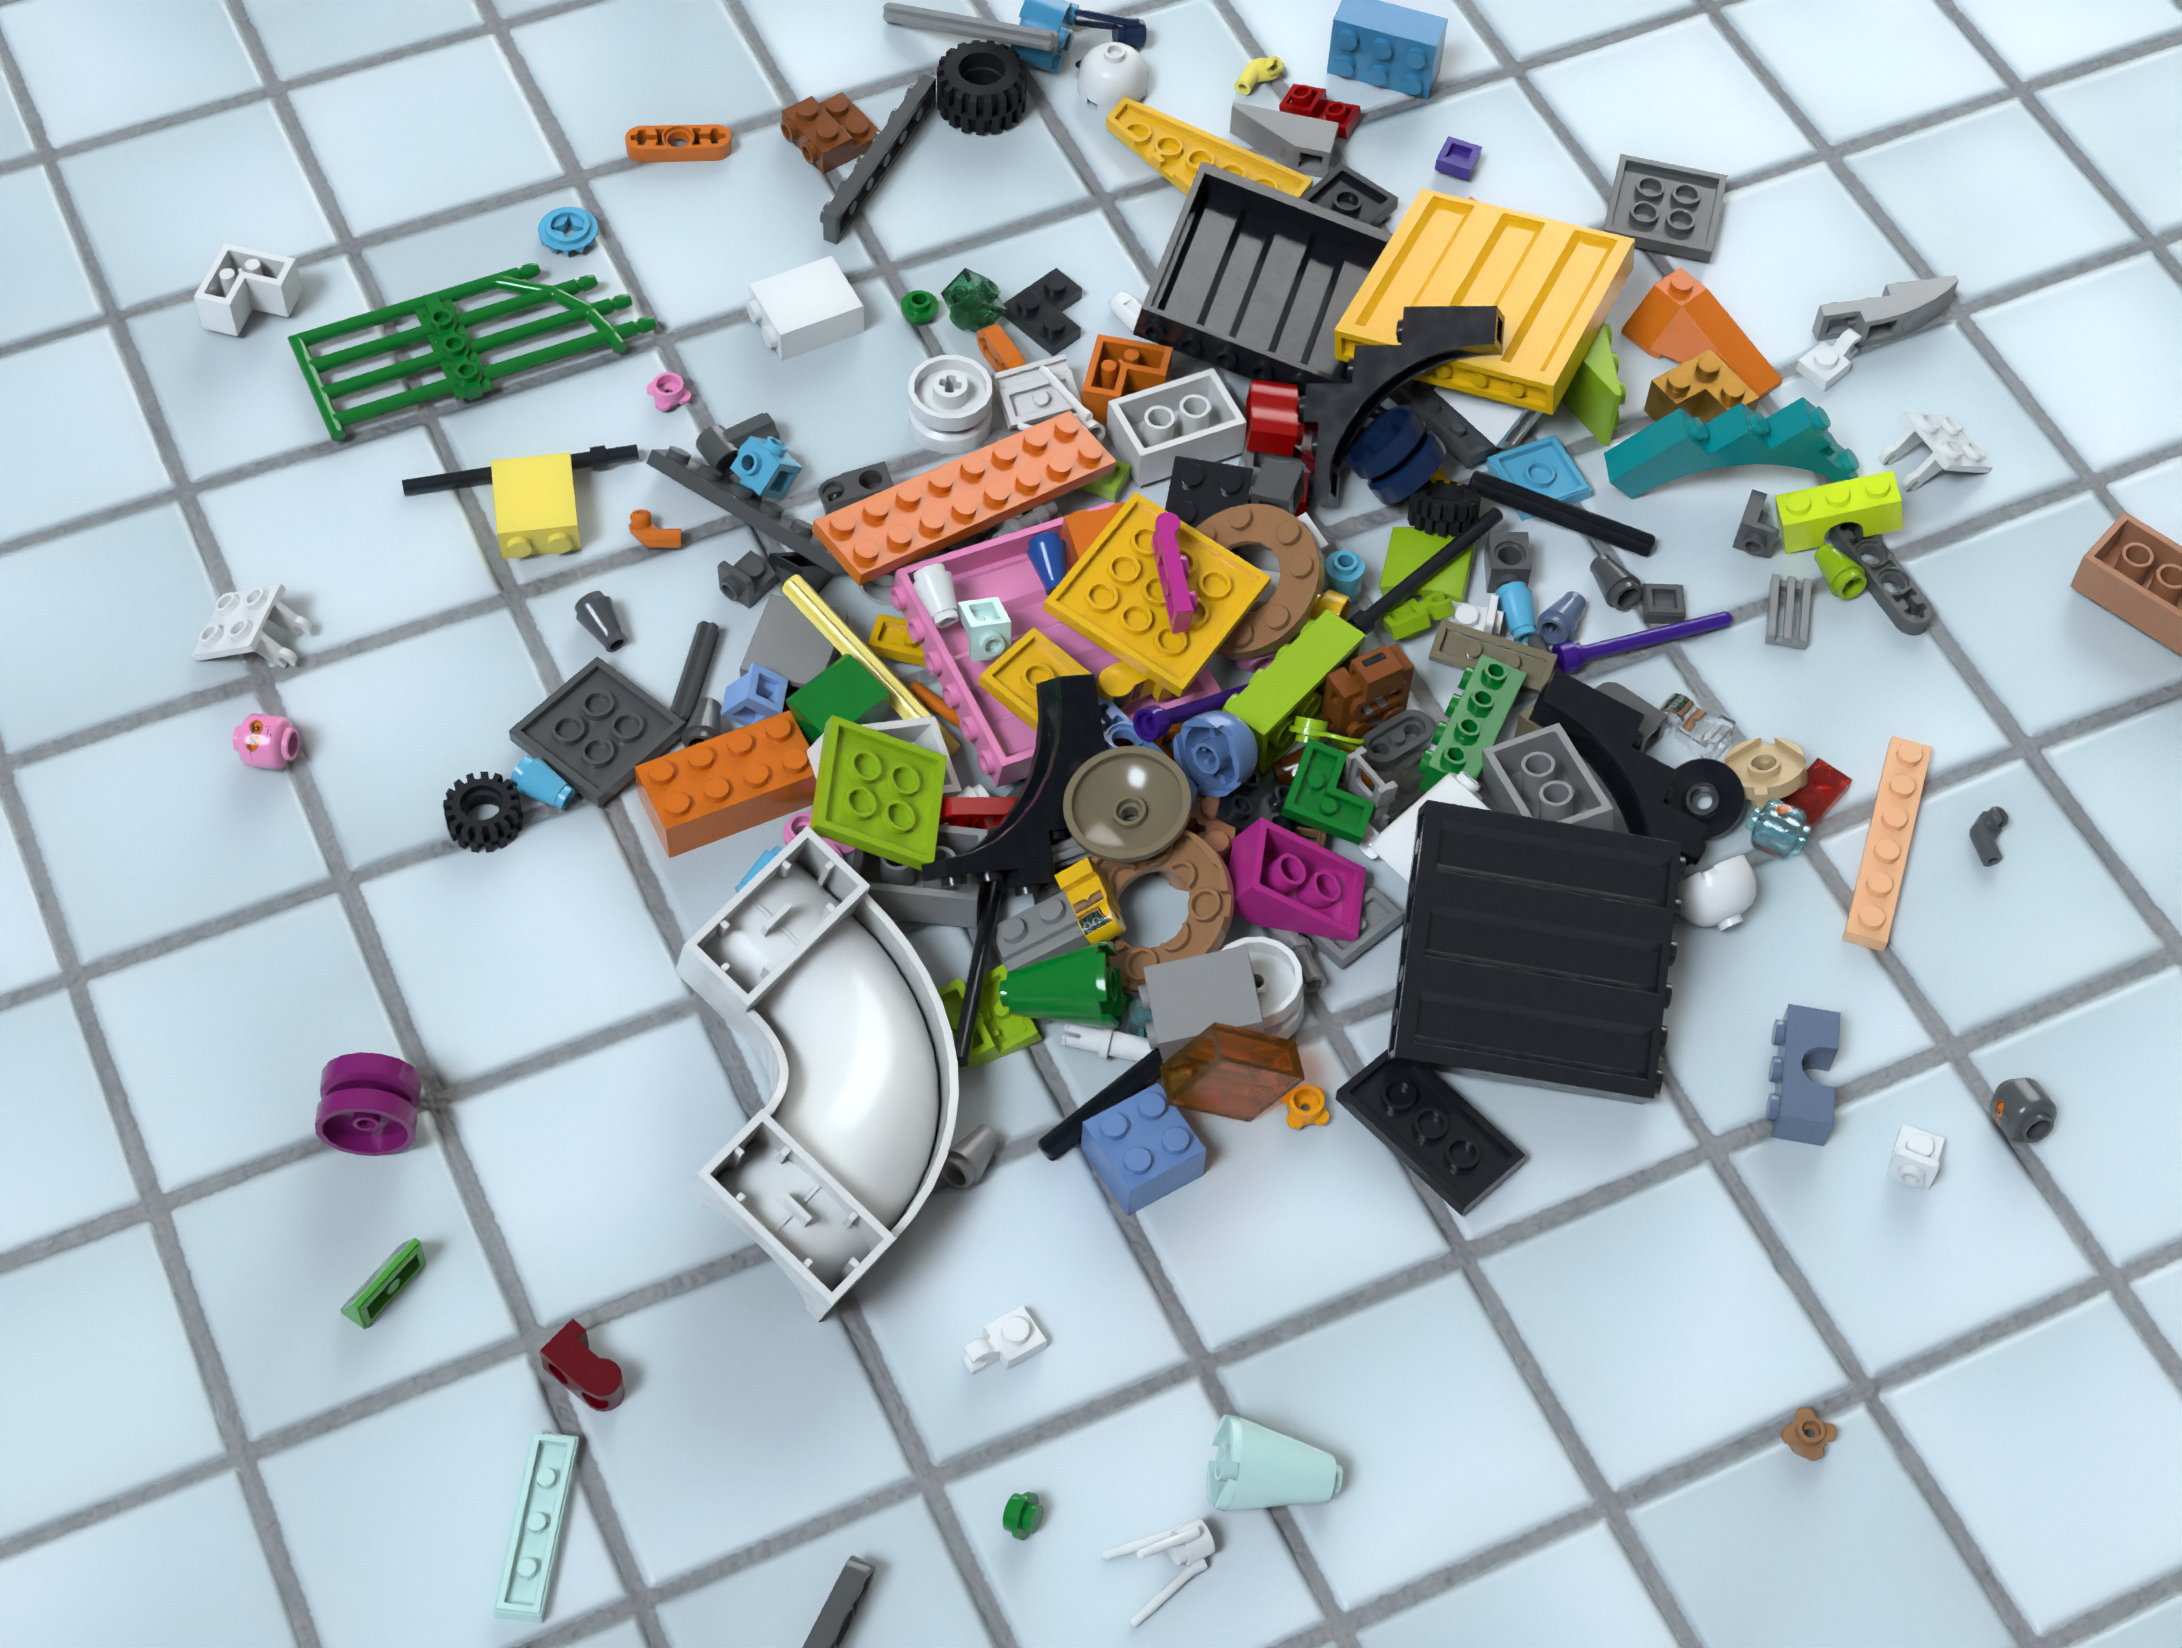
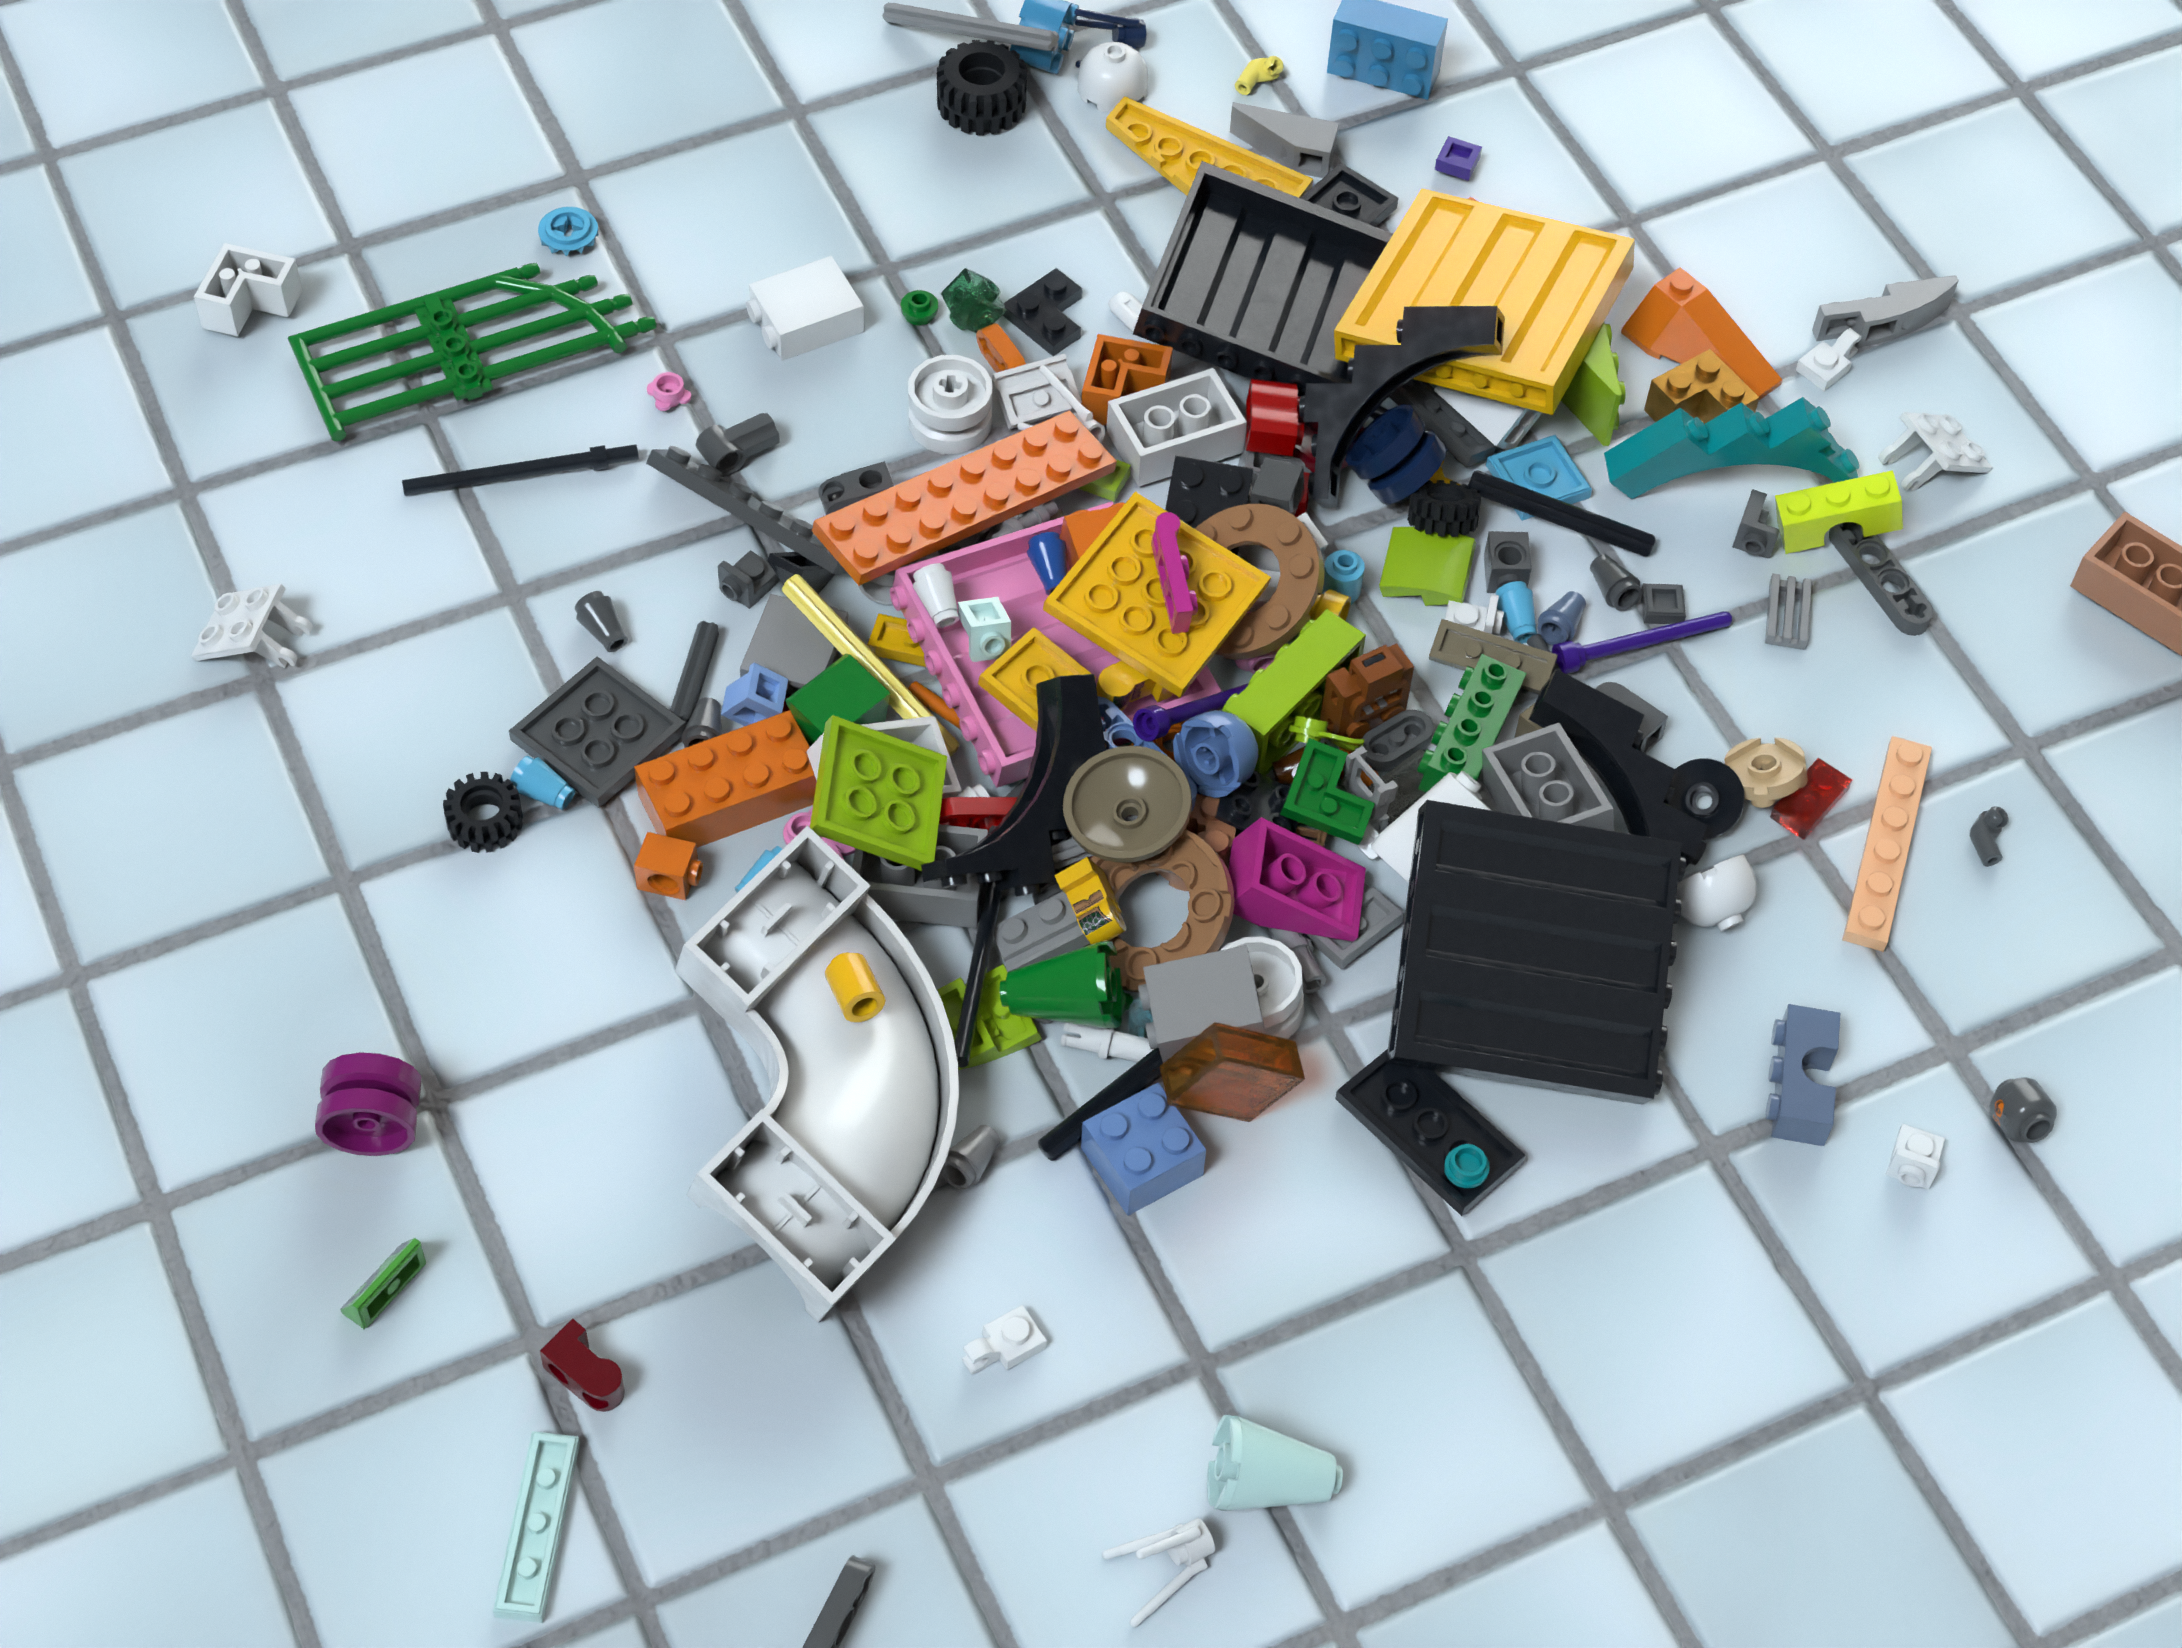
bright pink head [233,713,300,770] -> none
light yellow brick [491,452,581,559] -> none
orange beam [625,124,732,162] -> none
orange arm [628,509,682,549] -> none
medium azure brick [730,436,803,499] -> none
dark orange plate [780,92,881,174] -> none
dark grey plate [820,74,936,245] -> none
green plate [1003,1492,1043,1540] -> none
red slope [1279,84,1362,139] -> none
light orange plate [1281,1085,1330,1129] -> none
black bar [1346,507,1503,635] -> none
lime plate [1380,591,1455,641] -> none
plate [1603,154,1728,262] -> none
clear leg [1658,693,1736,760] -> none
clear light blue head [1745,798,1812,860] -> none
medium nougat plate [1781,1407,1837,1461] -> none
lime cone [1814,544,1867,600] -> none
none -> orange brick [634,832,703,901]
none -> yellow brick [825,952,886,1022]
none -> teal plate [1444,1144,1490,1188]

